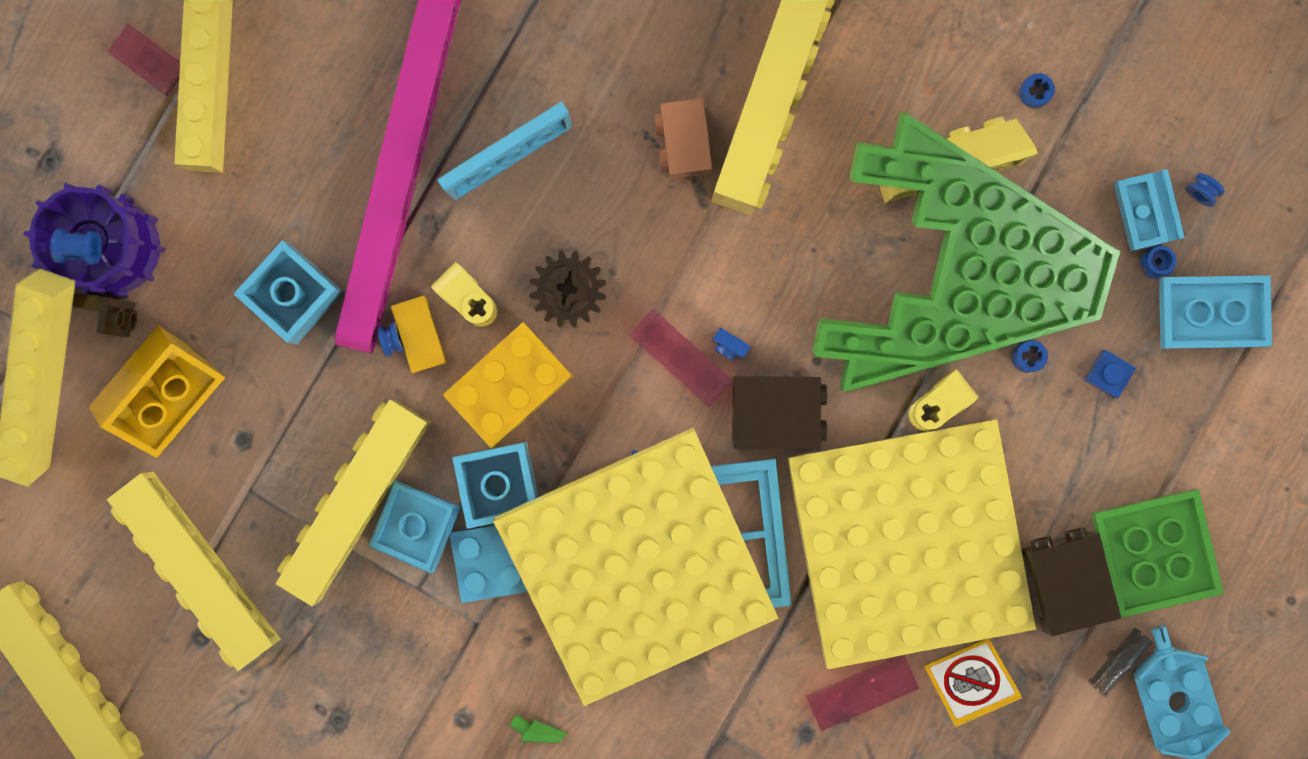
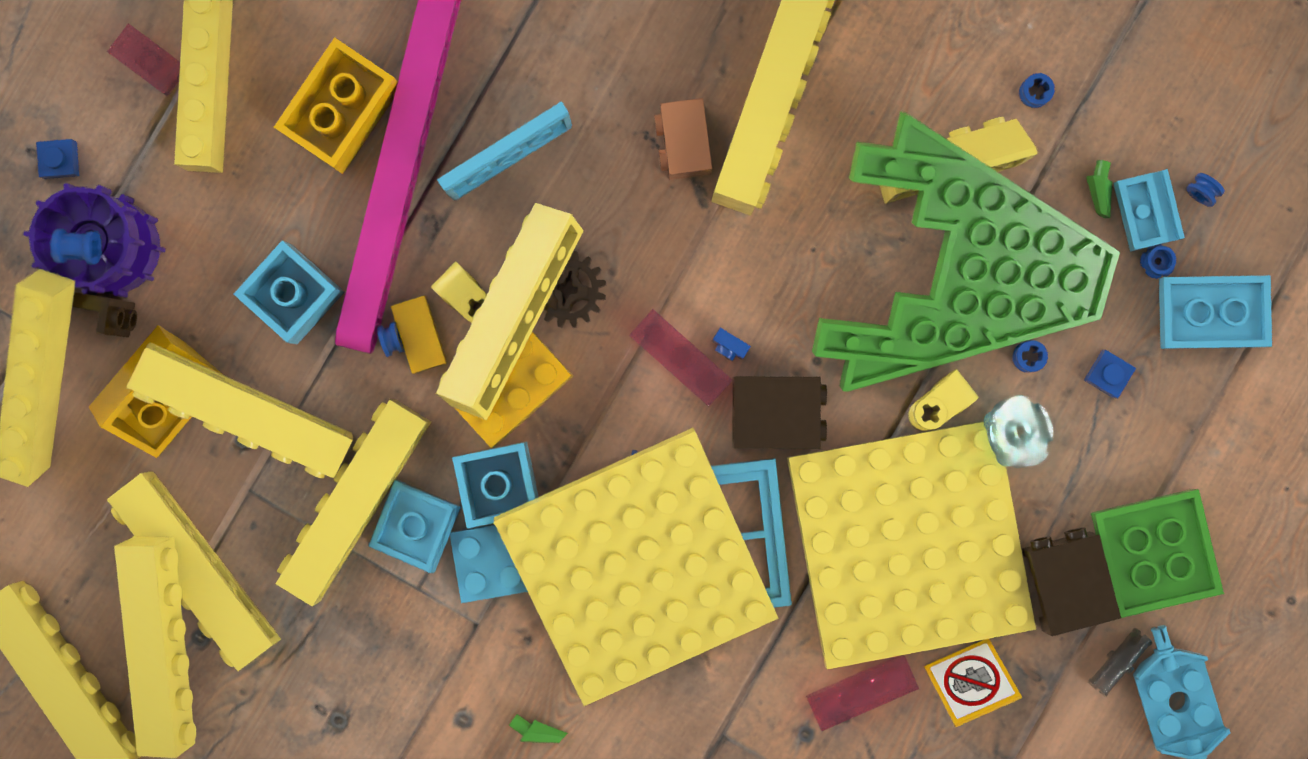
none -> blue plate [36,139,80,179]
none -> light yellow brick [114,536,196,758]
none -> light yellow brick [126,342,353,479]
none -> yellow brick [274,37,398,174]
none -> light yellow brick [436,203,583,420]
none -> clear light blue plate [984,395,1054,468]
none -> bright green bar [1086,160,1113,219]

